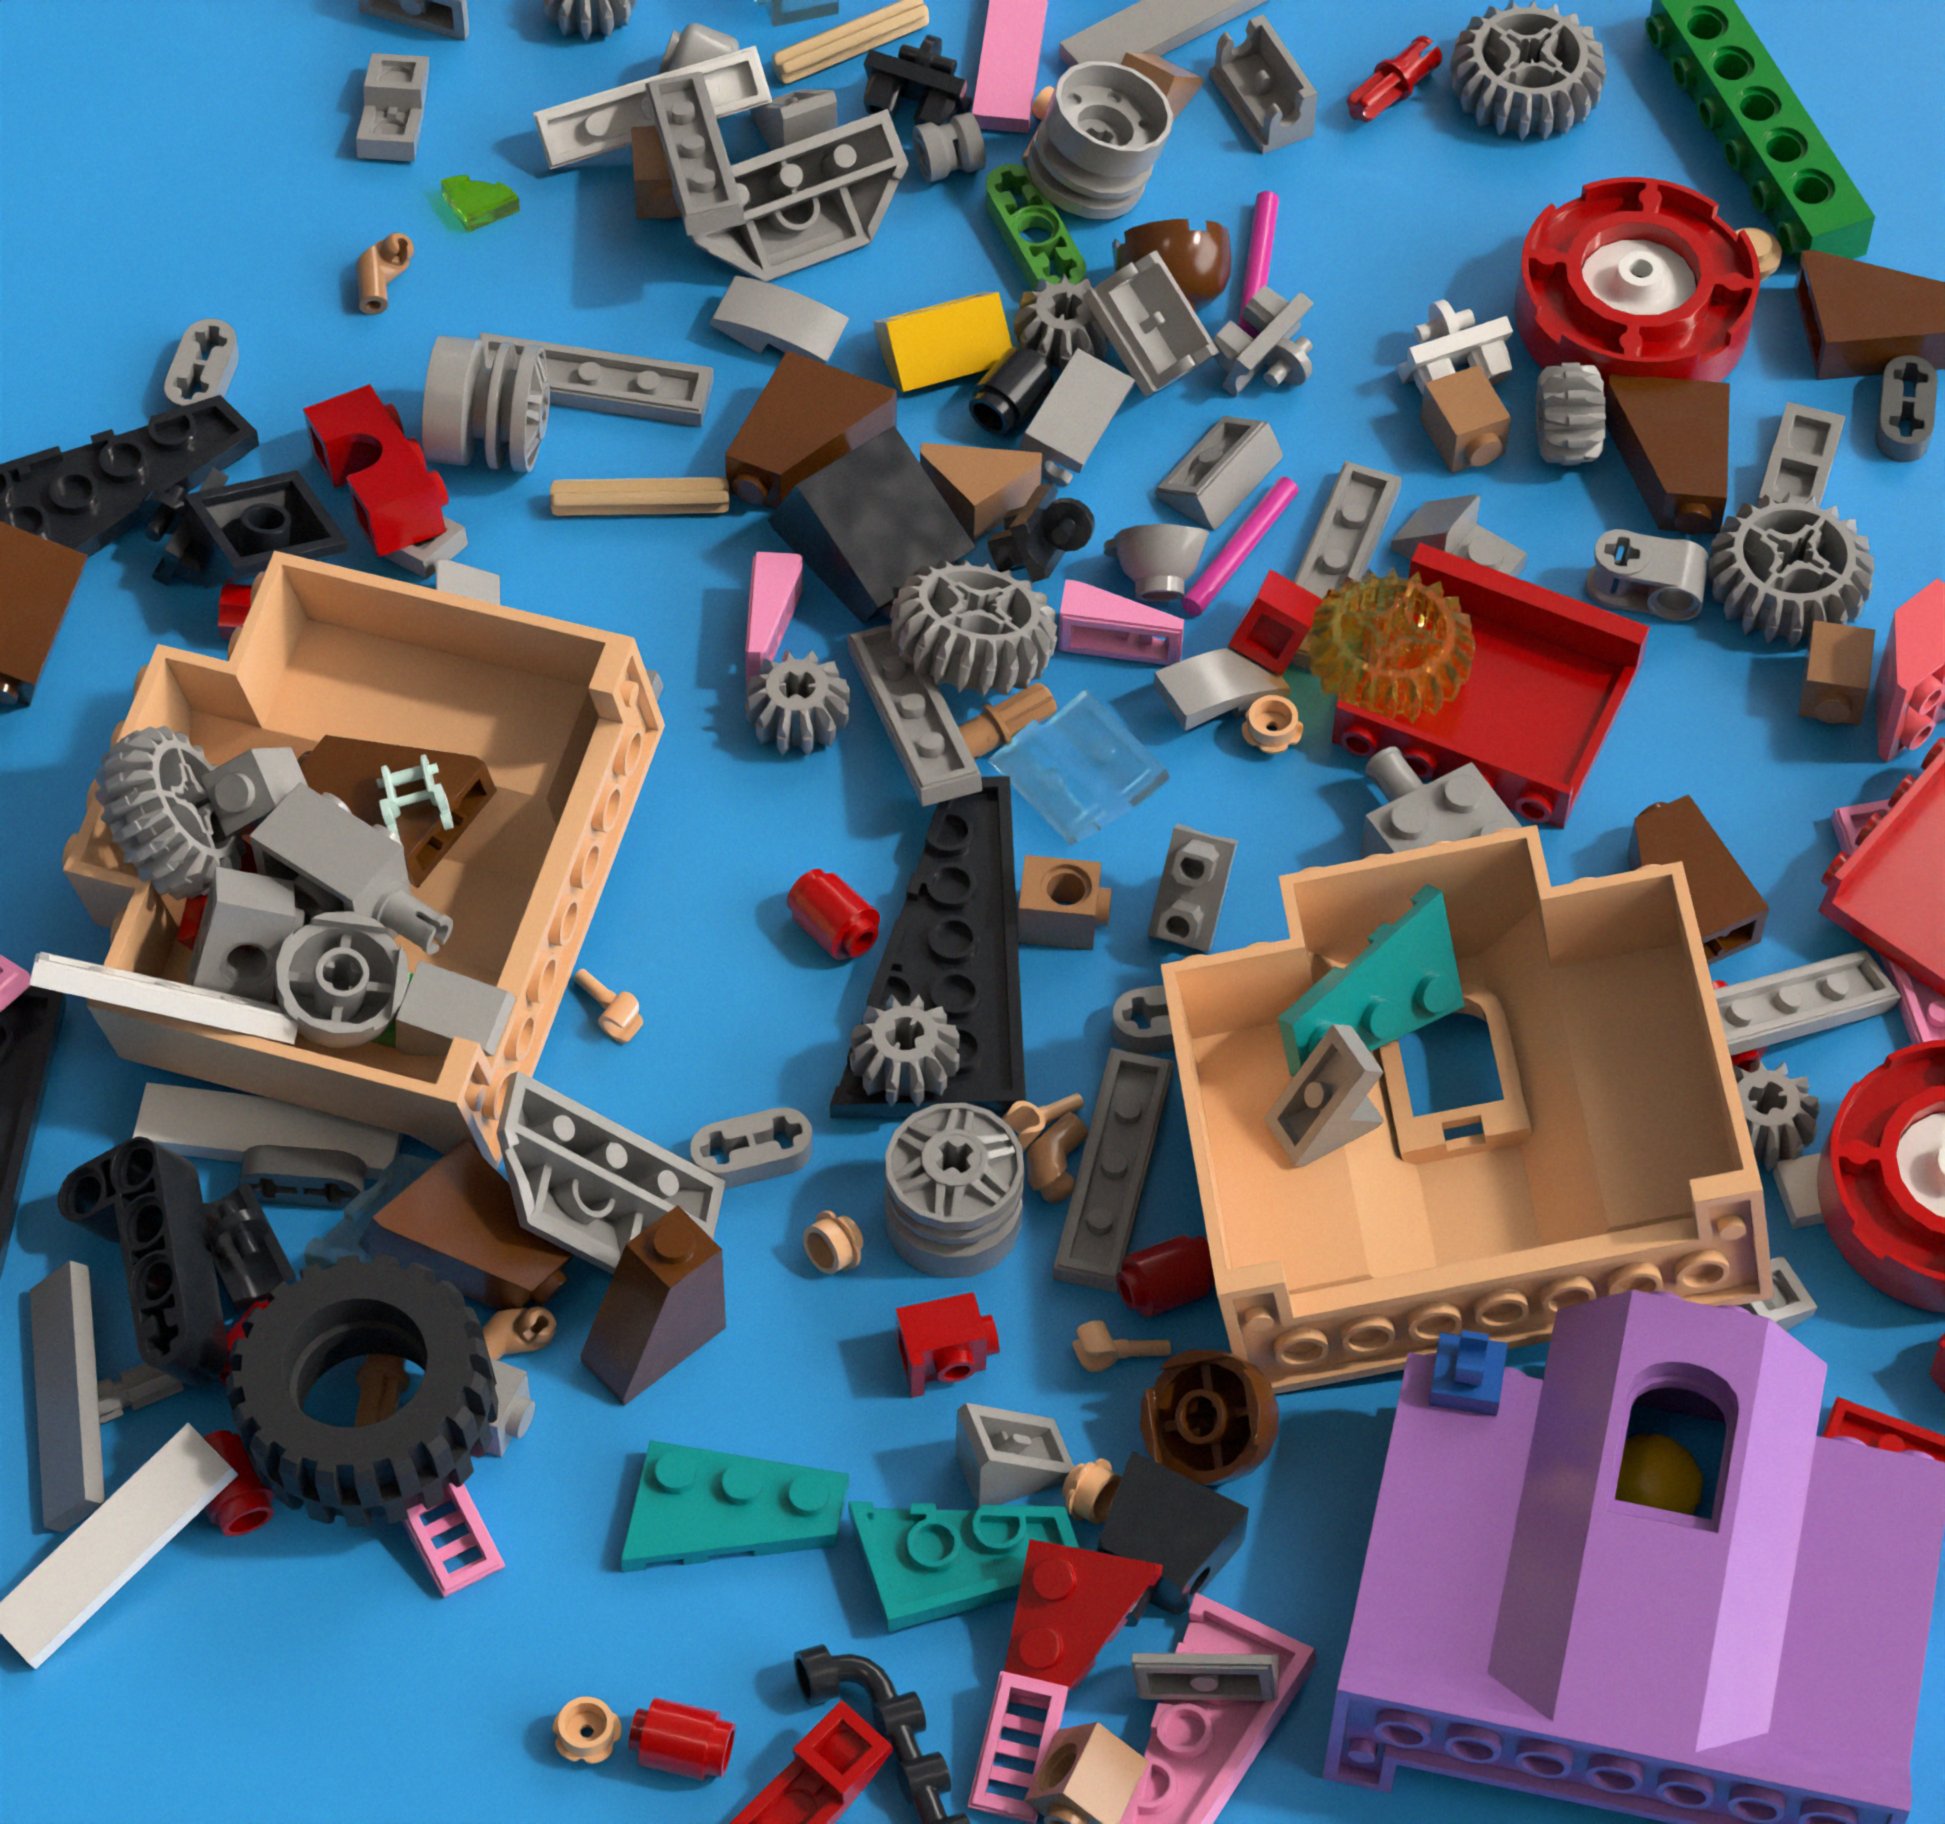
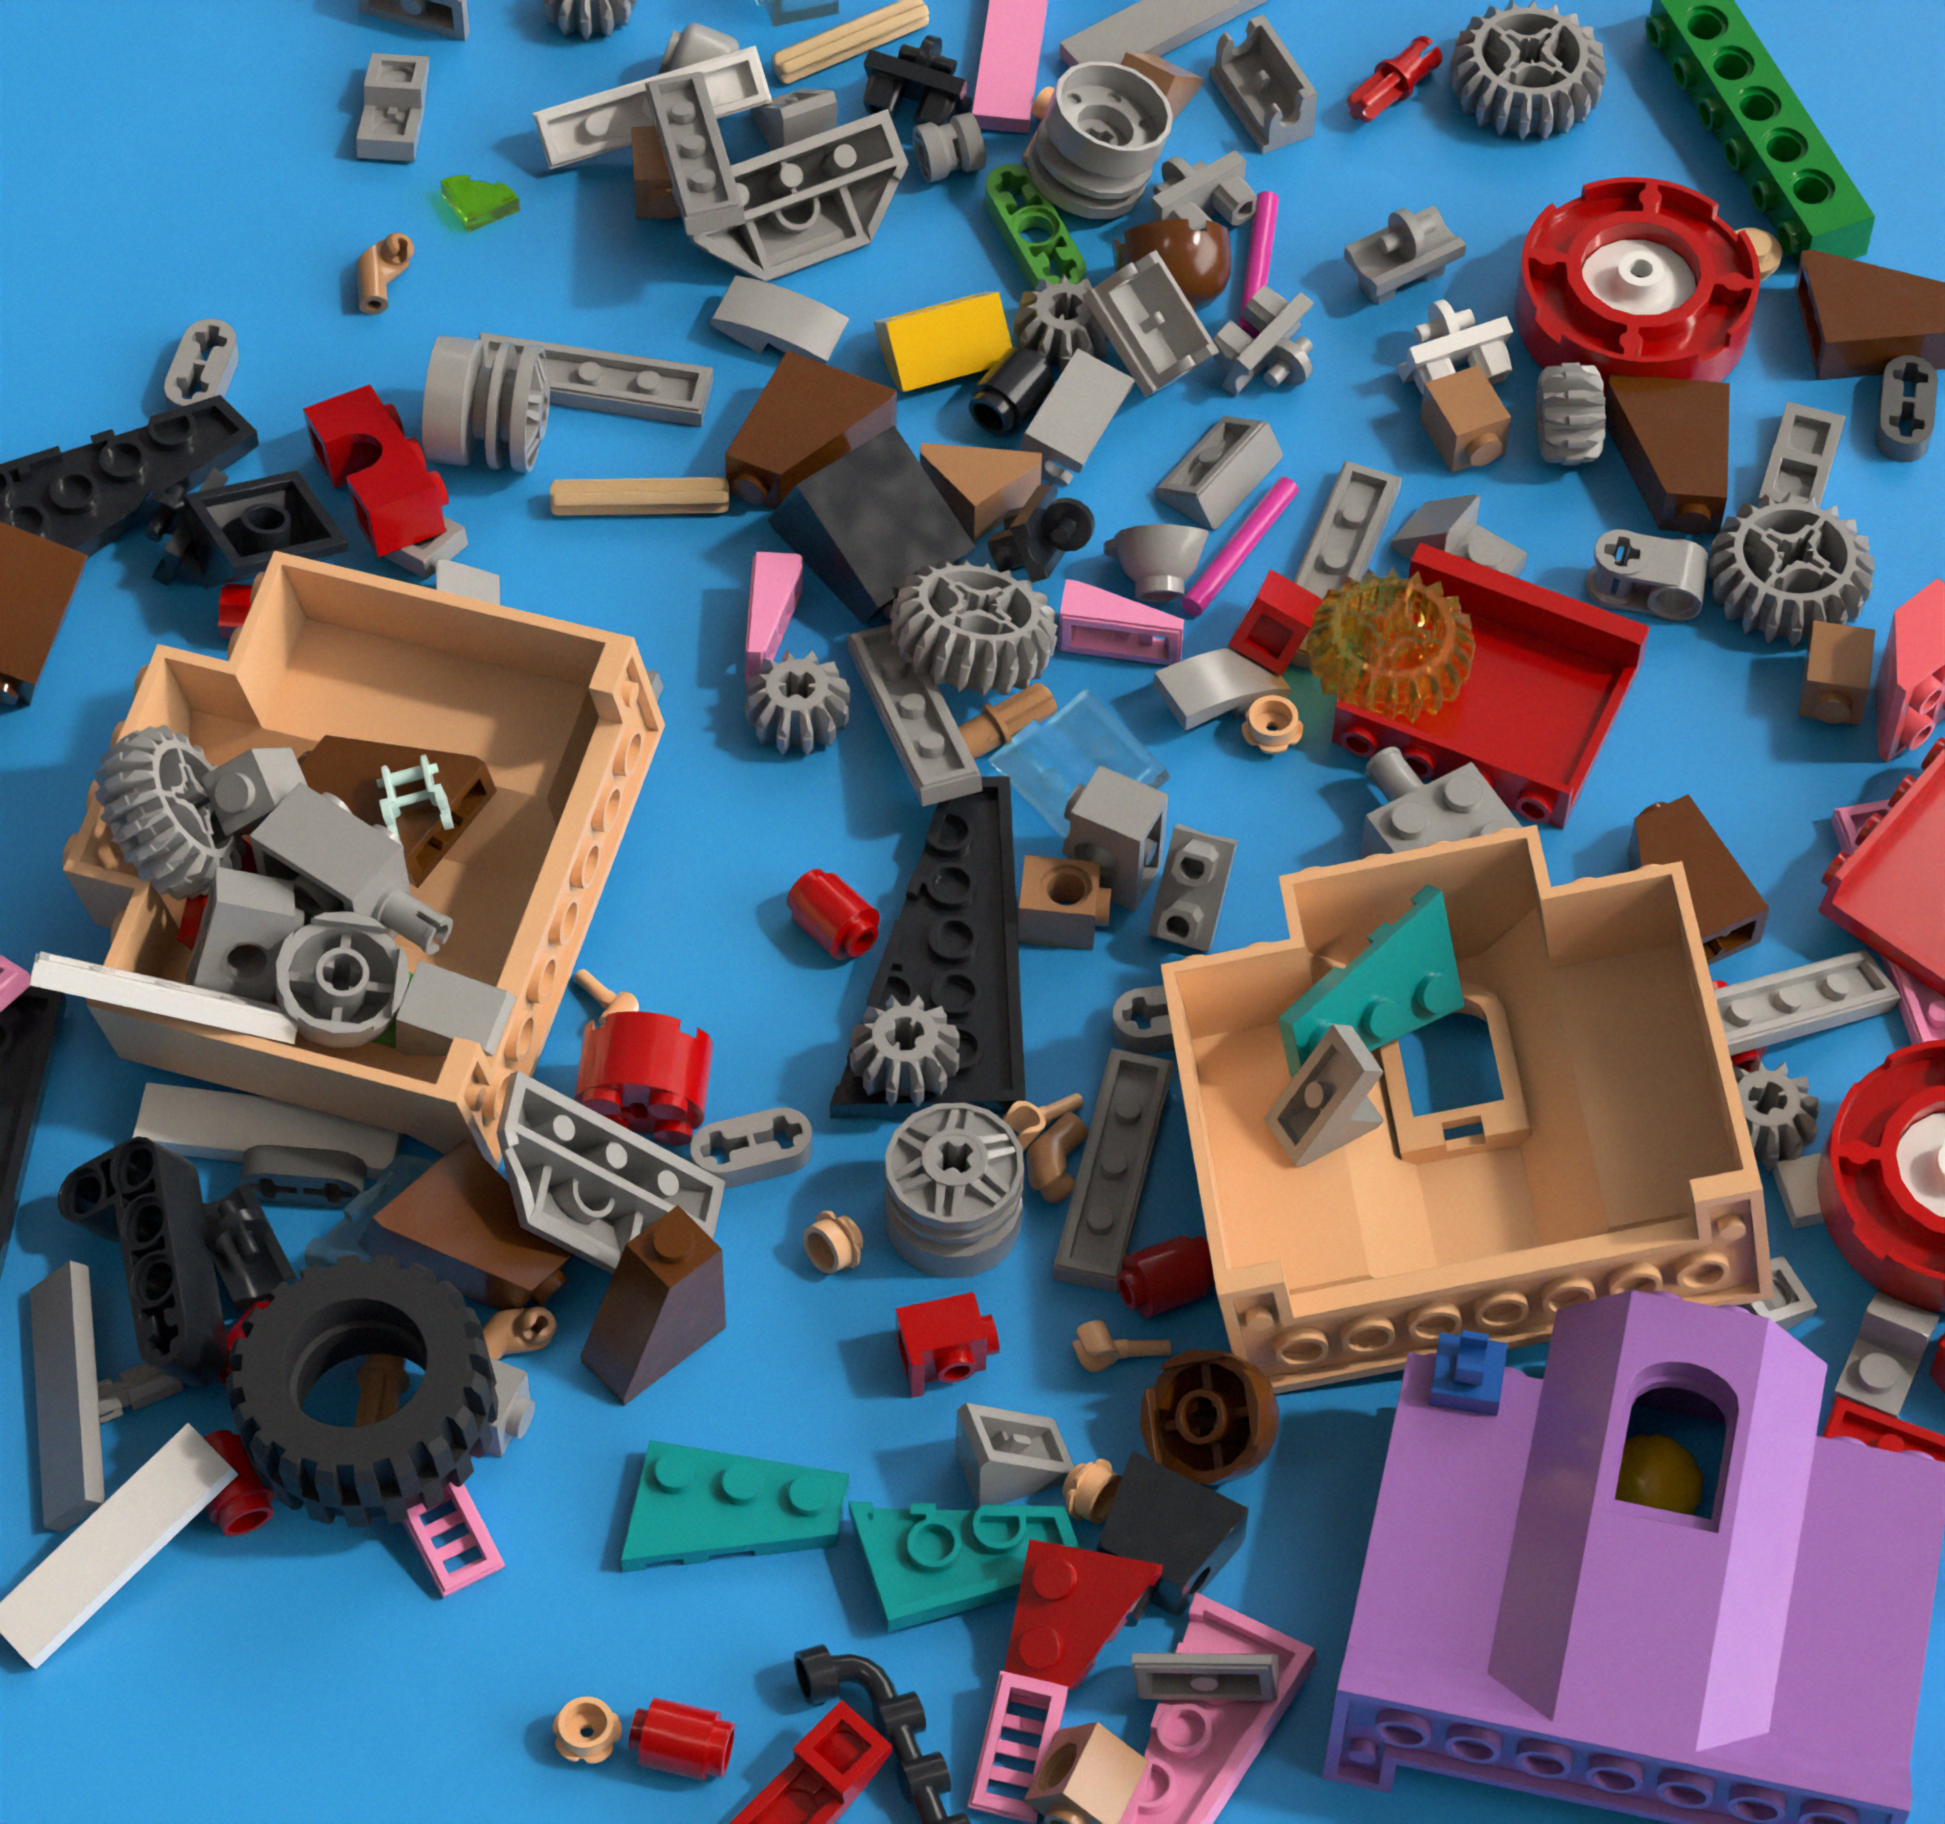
none -> red brick [574,1011,713,1146]
none -> light grey brick [1062,765,1168,912]
none -> light grey hips [1151,150,1257,232]
none -> light grey hips [1344,205,1466,305]
none -> light grey slope [1830,1291,1940,1418]

